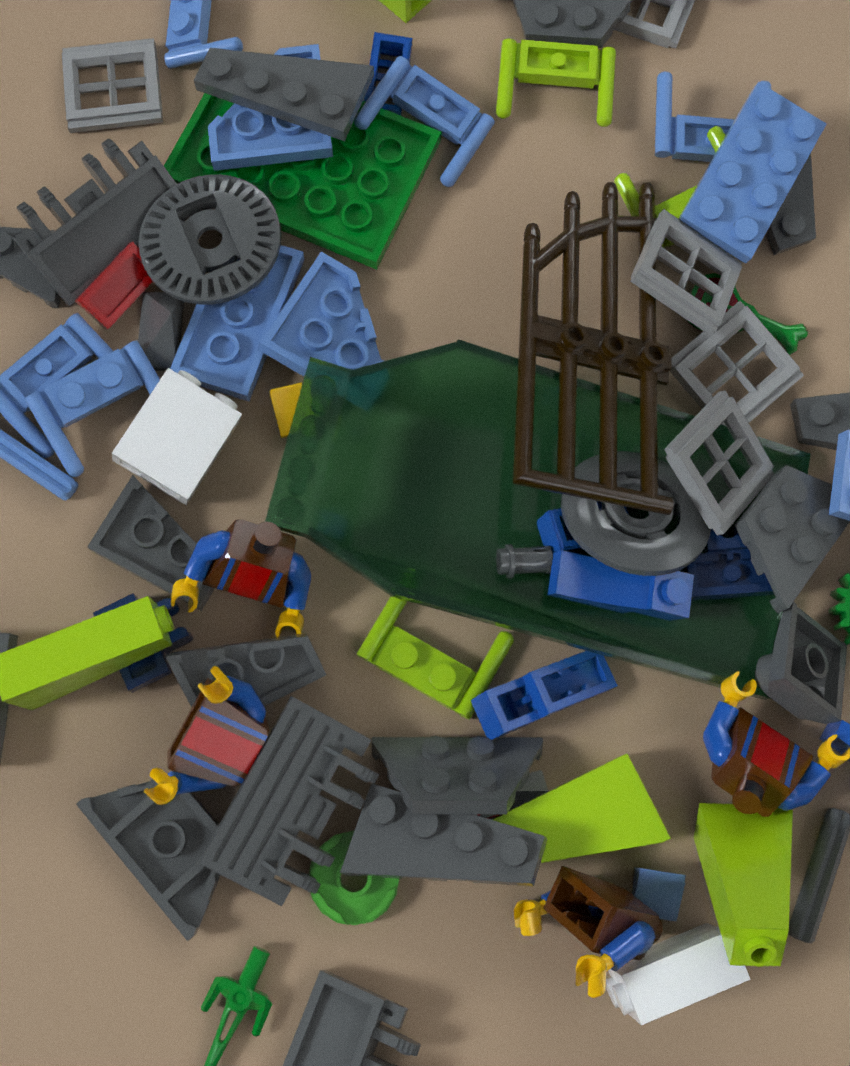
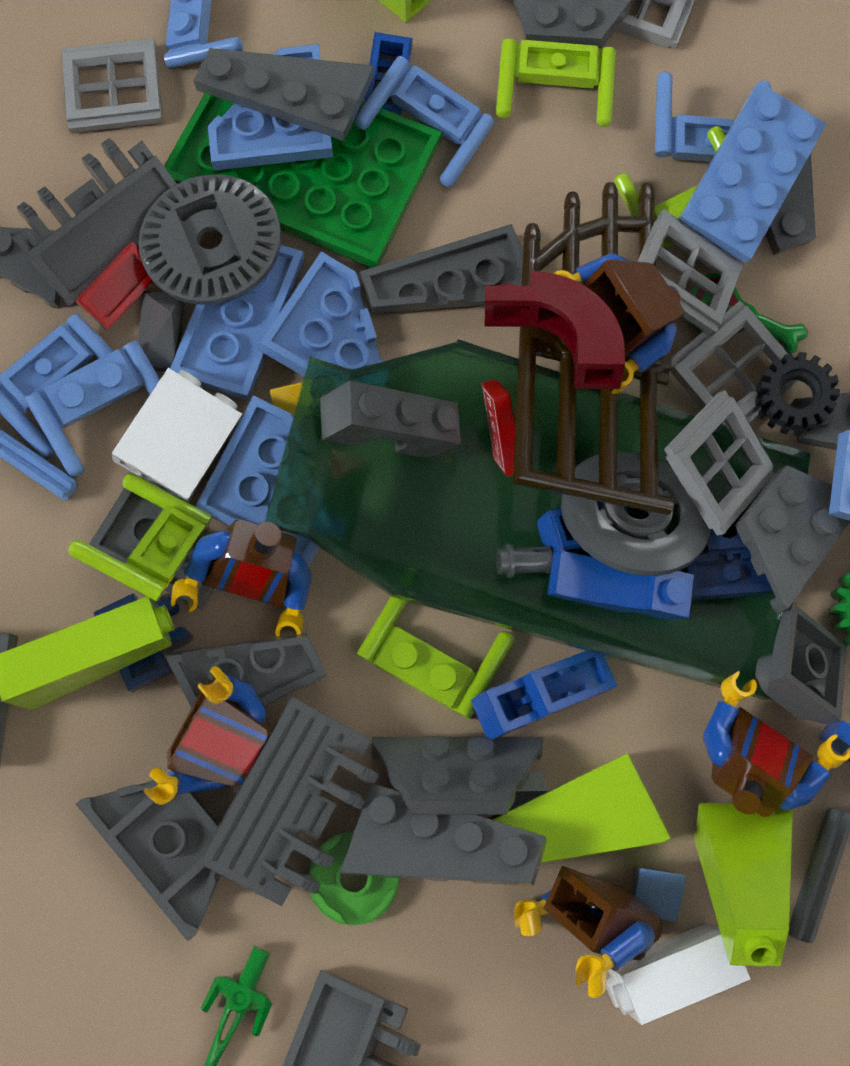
none -> lime plate [68,473,212,601]
none -> medium blue plate [195,395,329,566]
none -> dark grey arch [320,381,461,458]
none -> dark grey wing [360,224,523,314]
none -> red tile [481,379,515,477]
none -> dark red arch [484,271,625,389]
none -> reddish brown torso [554,254,684,394]
none -> black tyre [755,352,840,435]

